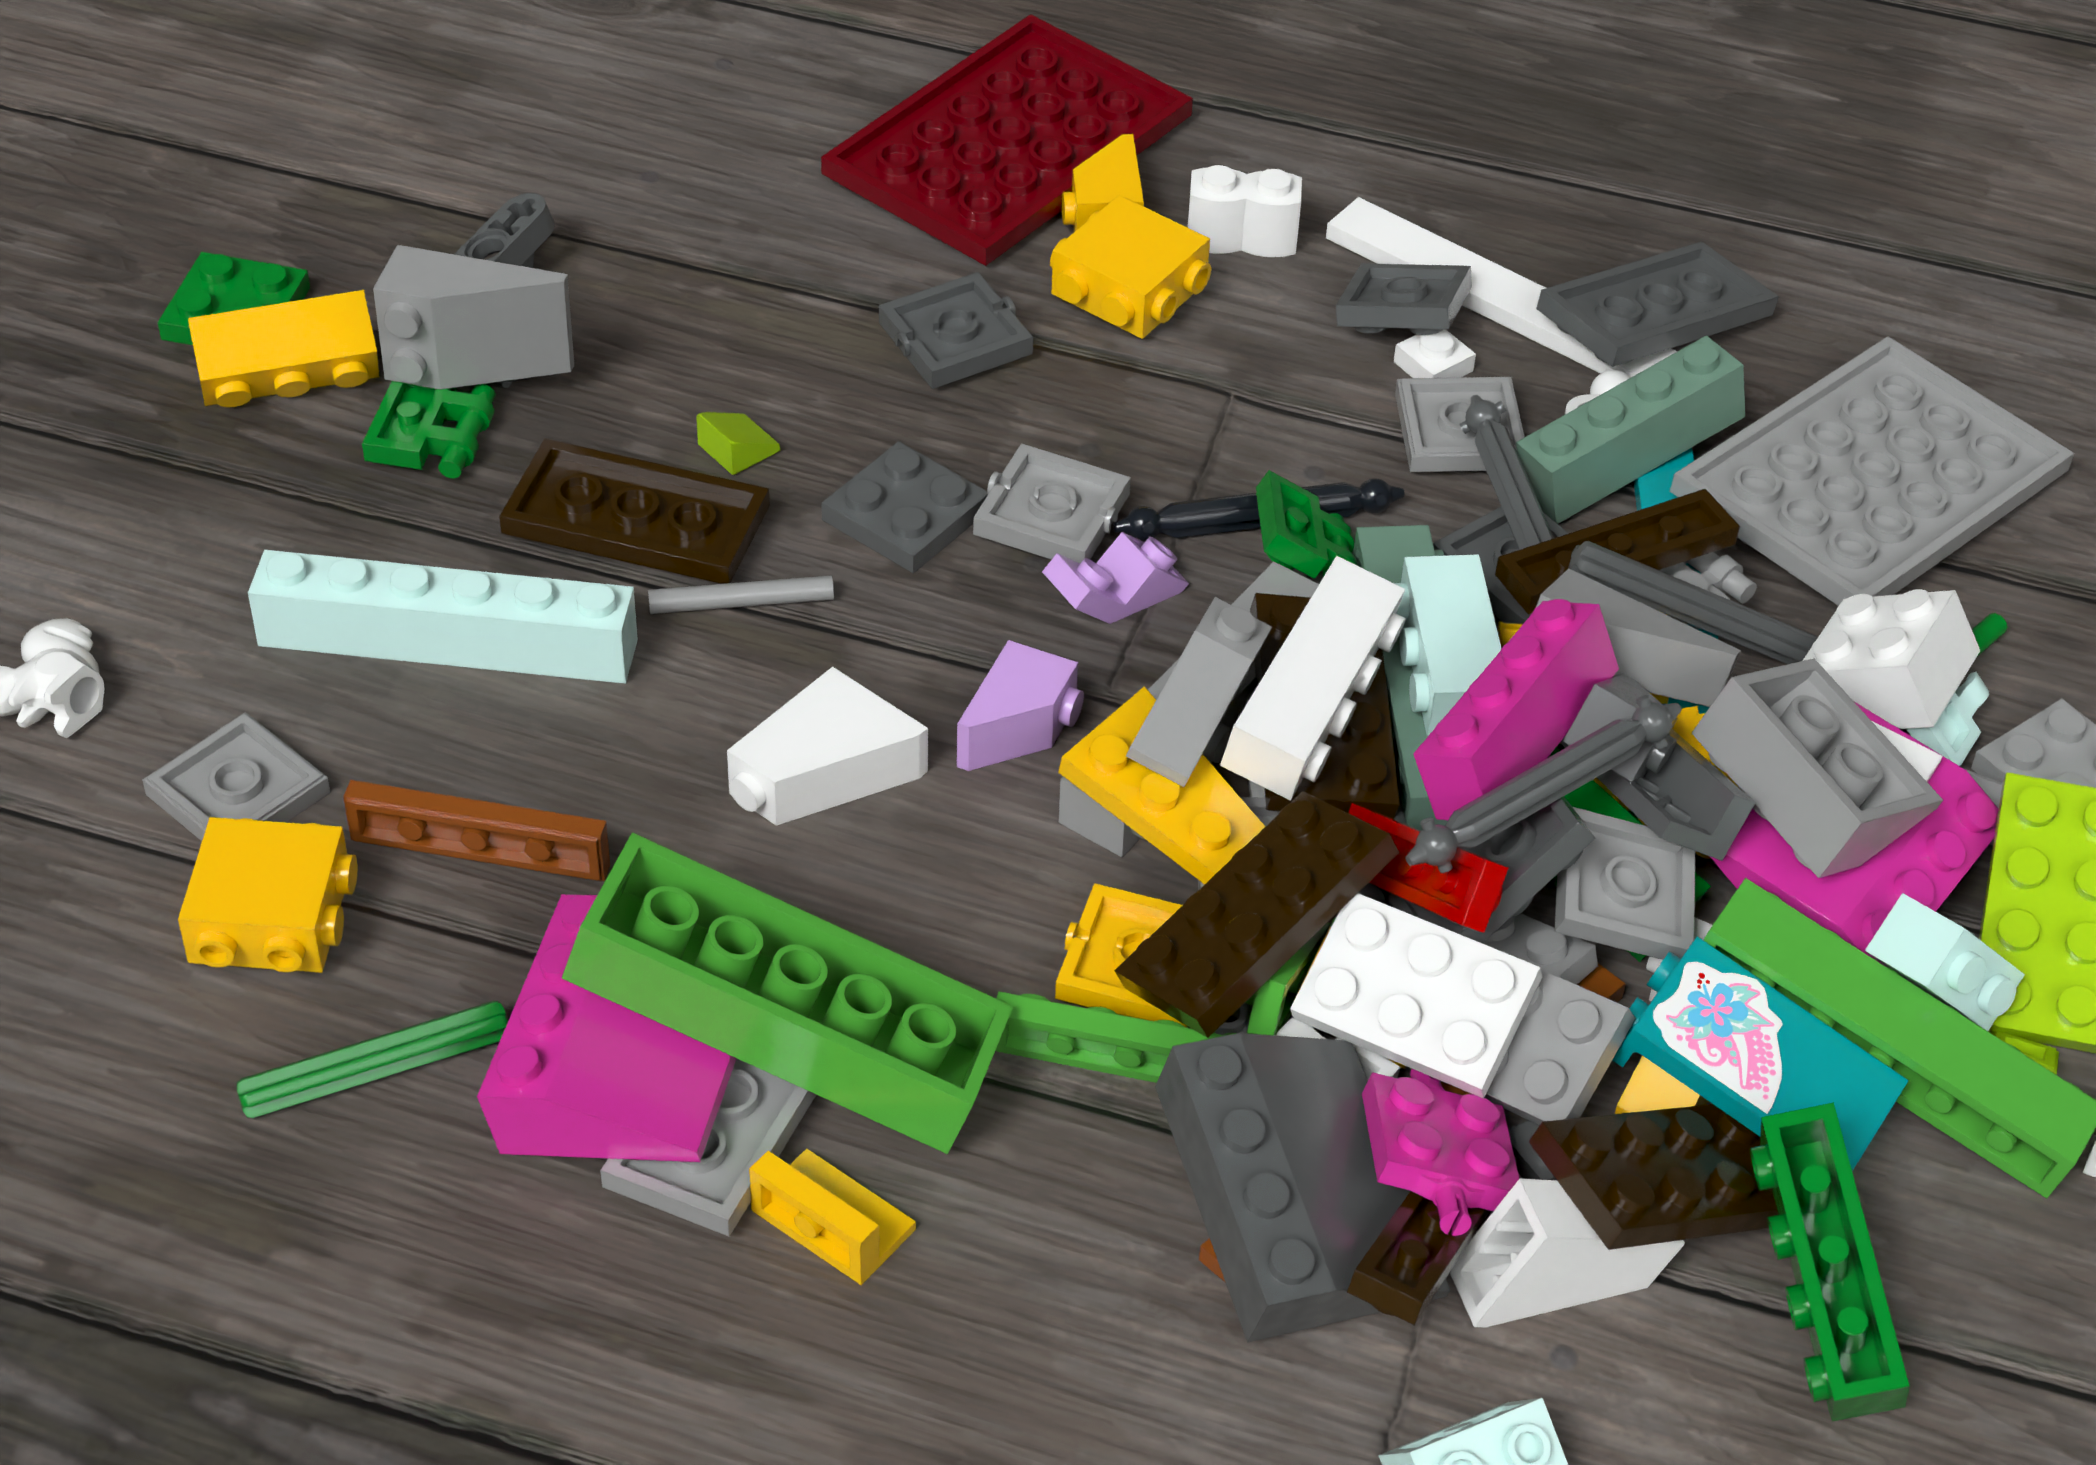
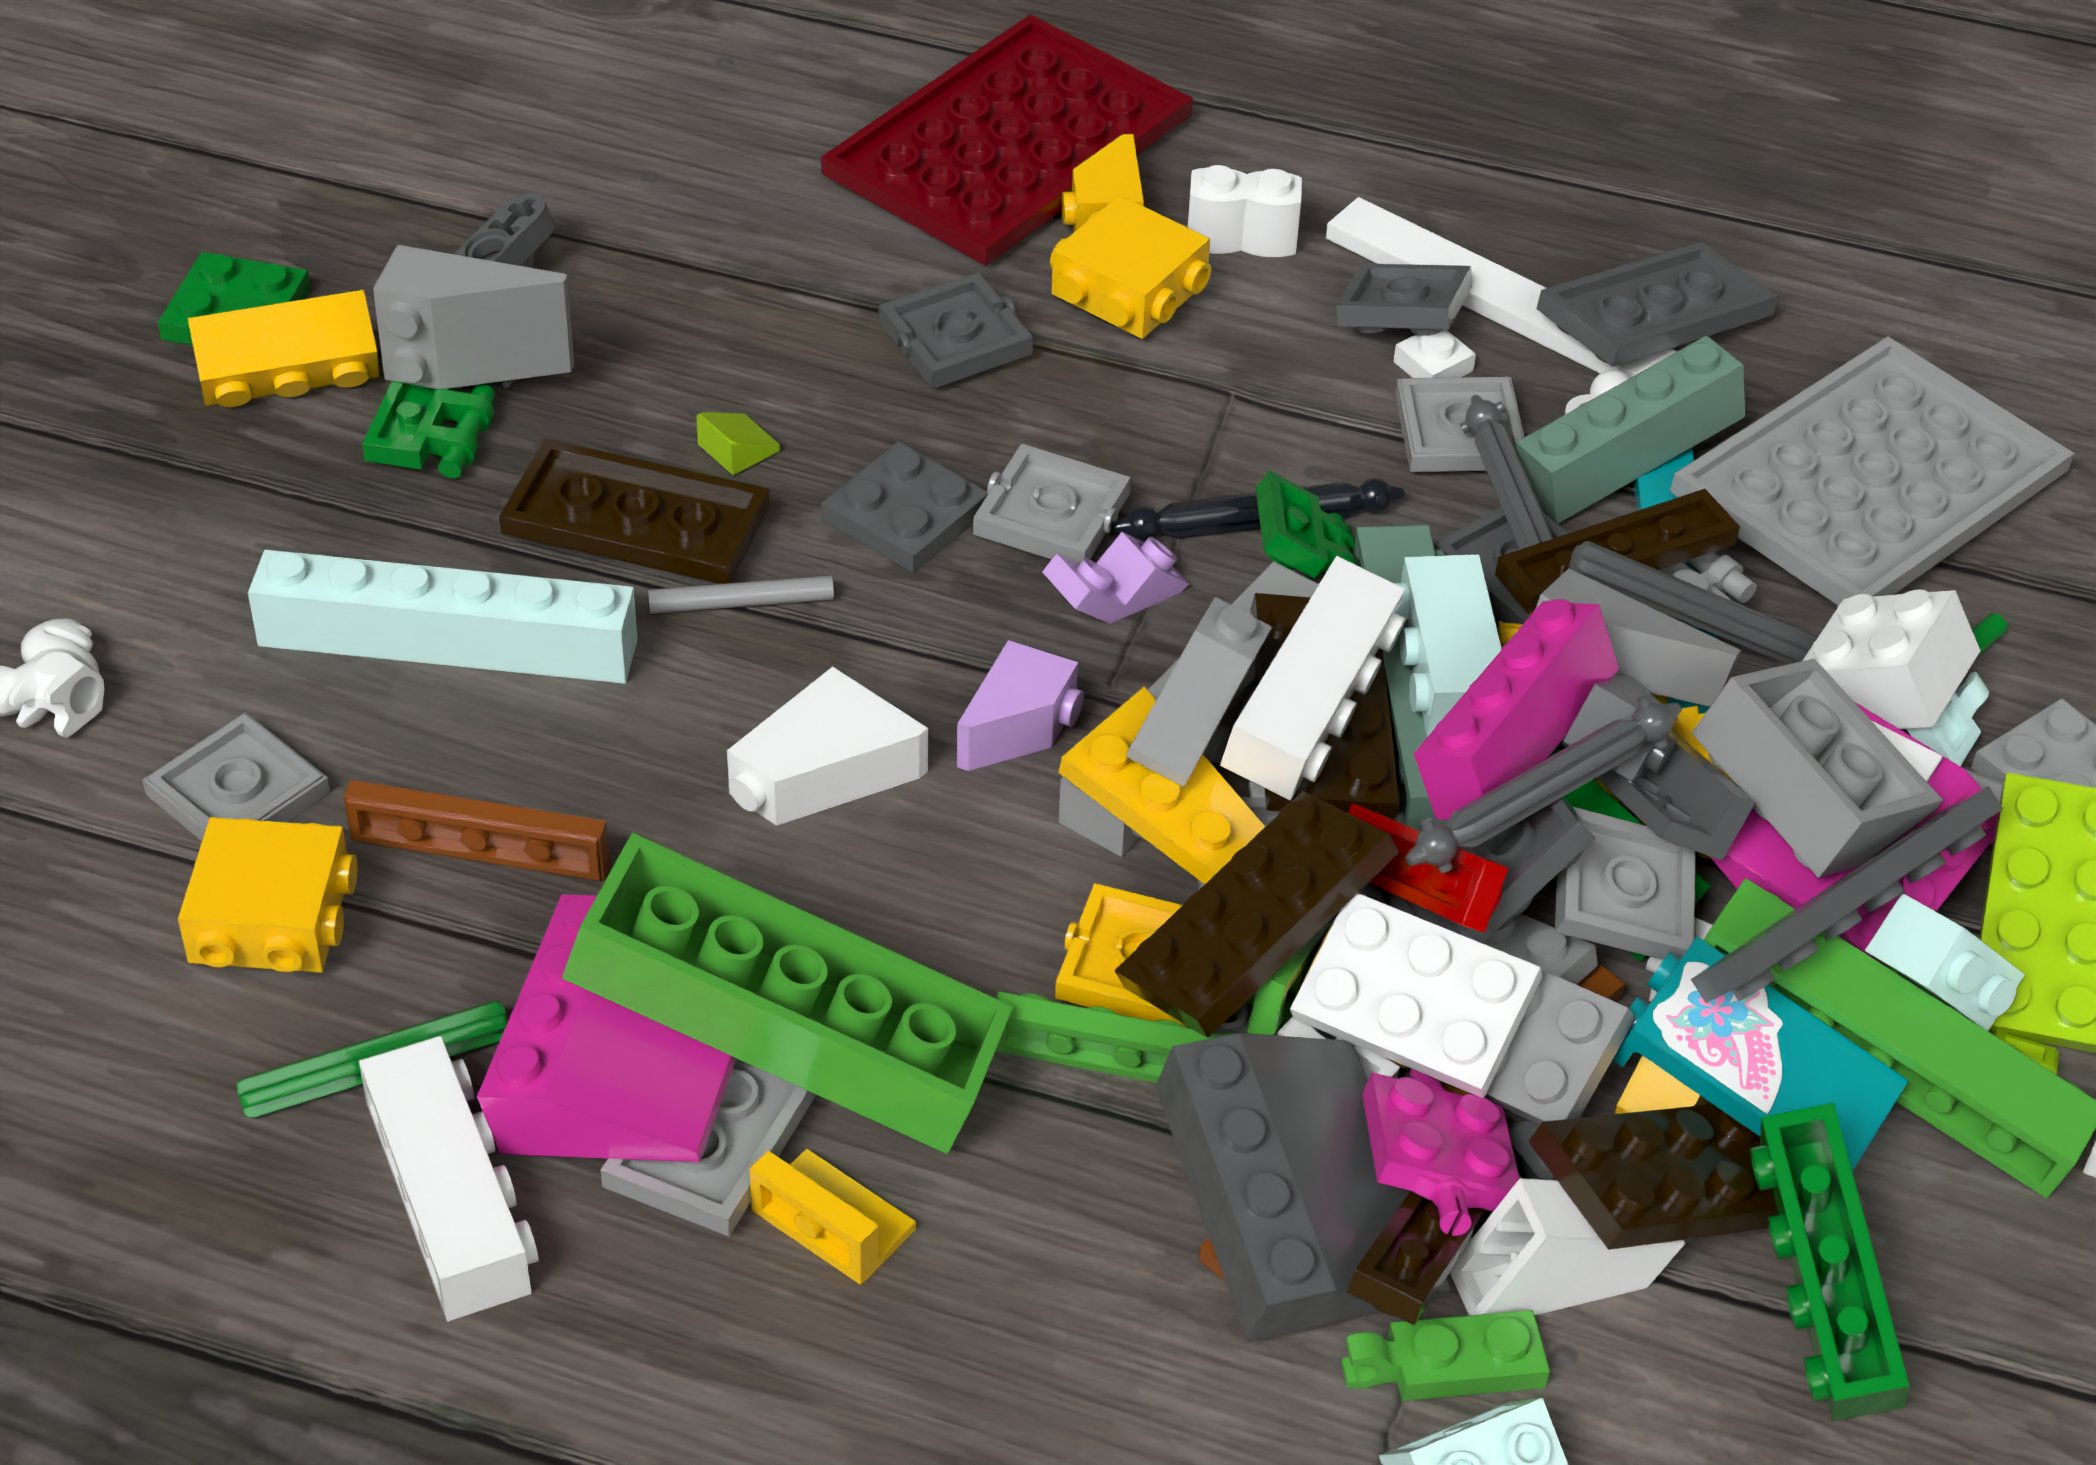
none -> white brick [359,1036,539,1322]
none -> bright green plate [1341,1310,1550,1401]
none -> dark grey plate [1691,786,2003,1003]

